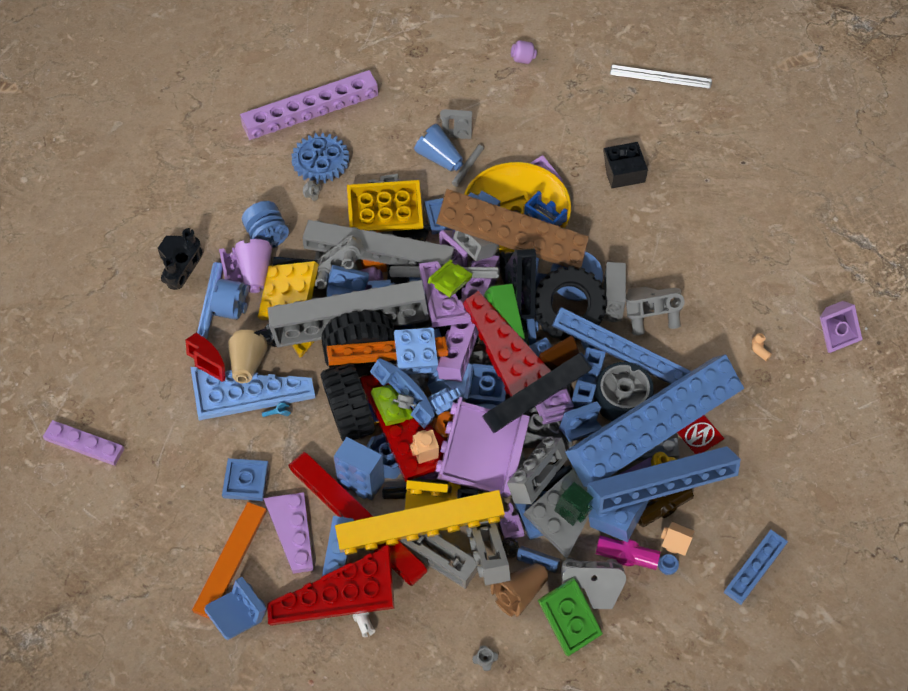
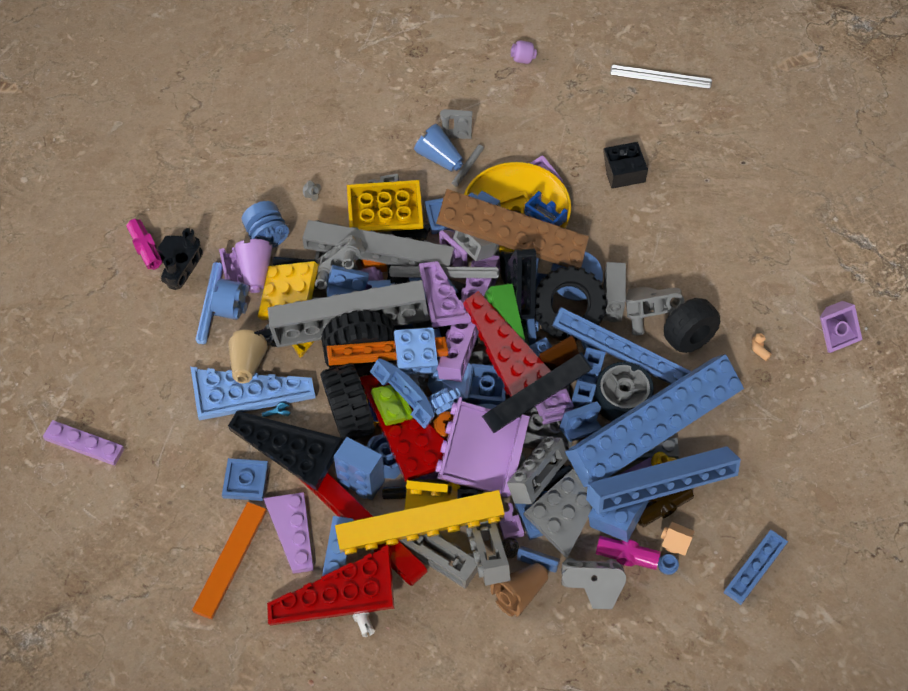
red slope [185,332,225,382] -> none
medium blue bracket [204,577,266,640] -> none
lavender brick [240,70,378,140] -> none
medium blue gear [291,133,349,184] -> none
light grey plate [393,394,417,409] -> none
light nougat brick [410,430,439,464] -> none
lime plate [427,259,473,298] -> none
light grey plate [472,646,498,671] -> none
bright green tile [538,578,603,656] -> none
clear green brick [554,482,594,526] -> none
red sticker [677,415,725,455] -> none
none -> dark pink piece [126,218,162,270]
none -> black wing [228,411,343,491]
none -> black tyre [664,298,721,353]

